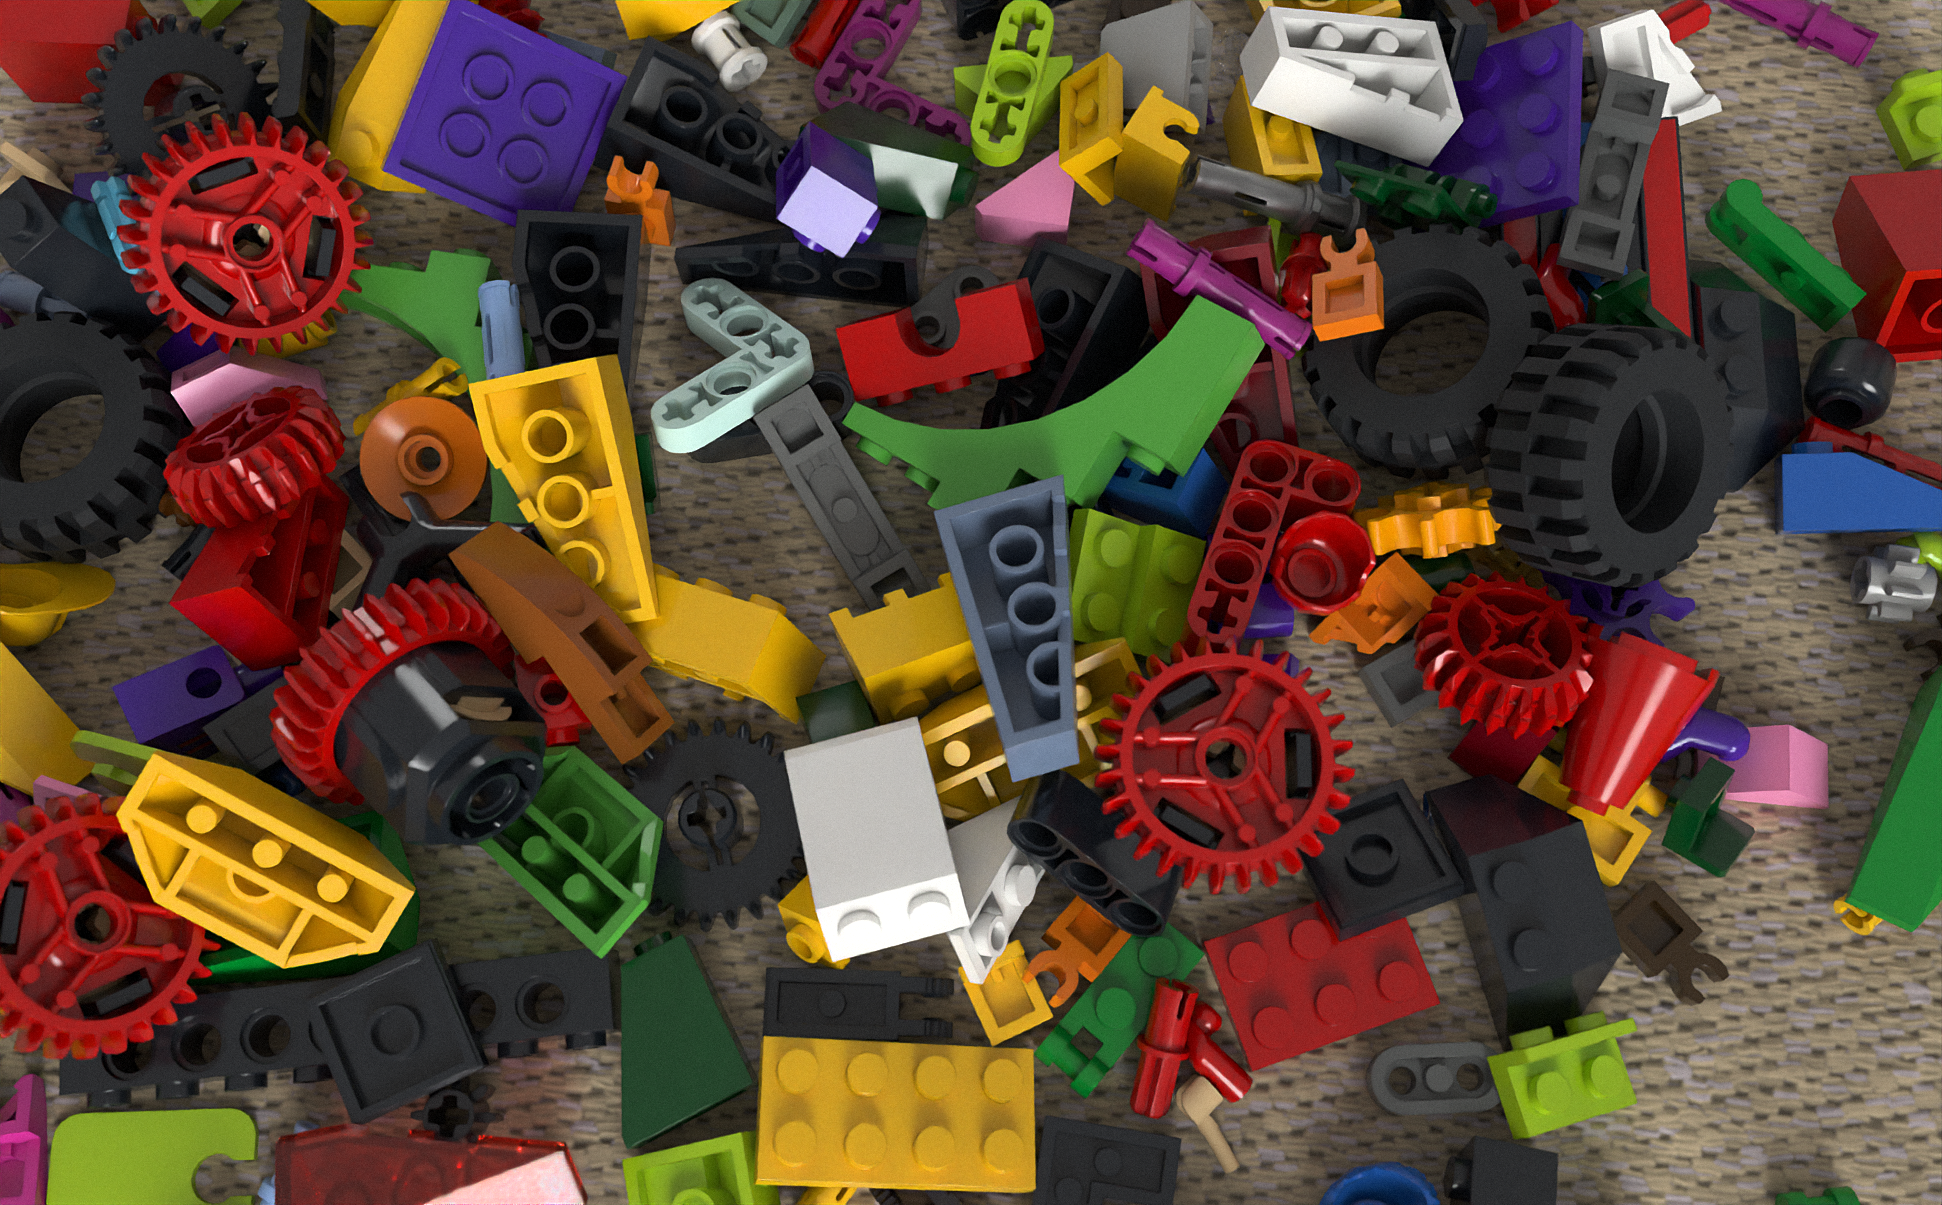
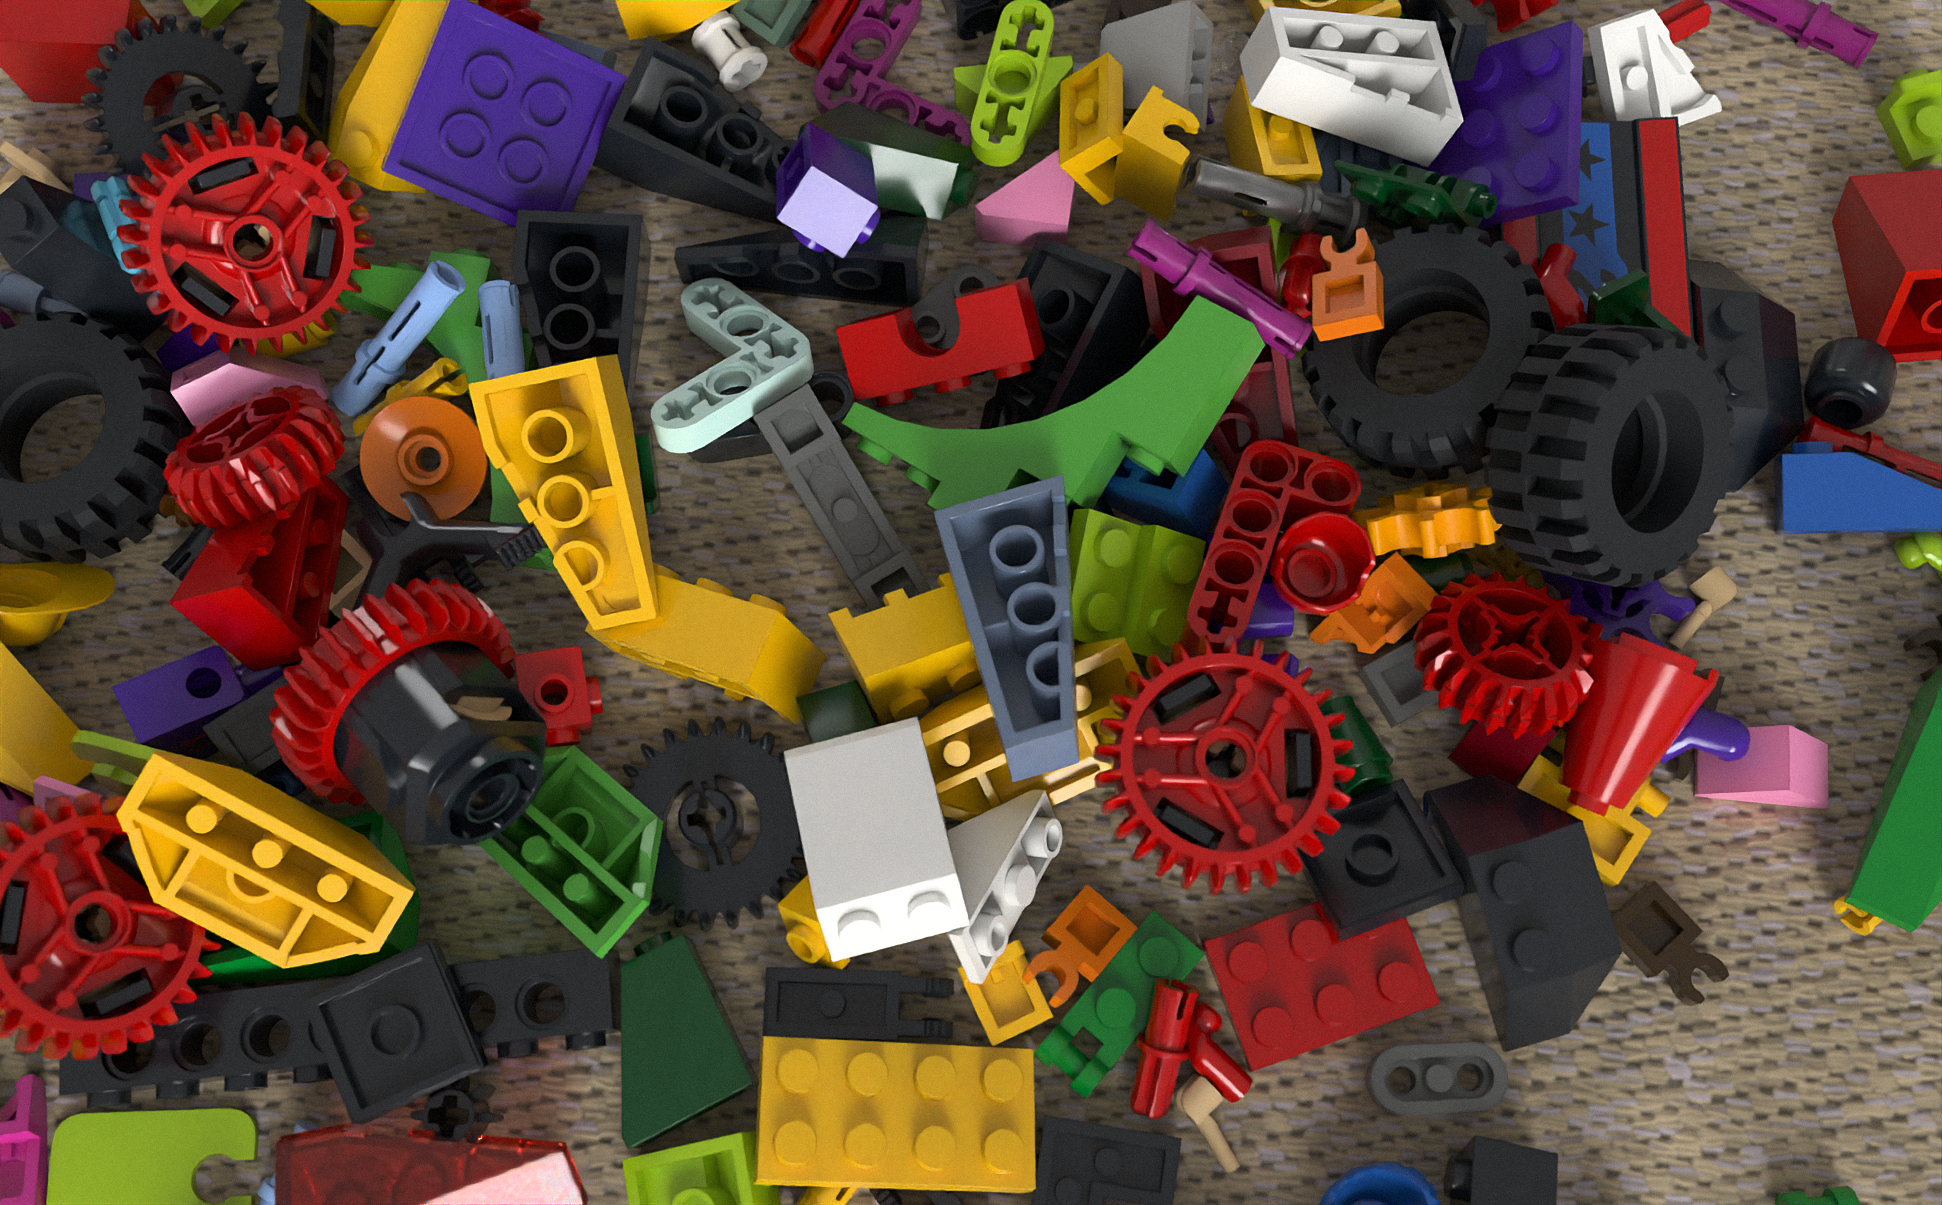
dark orange slope [448,521,675,764] -> none
orange plate [604,155,676,247] -> none
black beam [1007,769,1183,938] -> none
lime bracket [1487,1010,1638,1140] -> none
dark grey slope [1556,68,1670,281] -> none
dark green bracket [1661,757,1755,878] -> none
green plate [1705,179,1867,333] -> none
light grey gear [1850,543,1937,624] -> none
none -> light blue pin [330,260,466,417]
none -> dark green cone [1320,696,1393,797]
none -> tan hand [1667,565,1737,651]

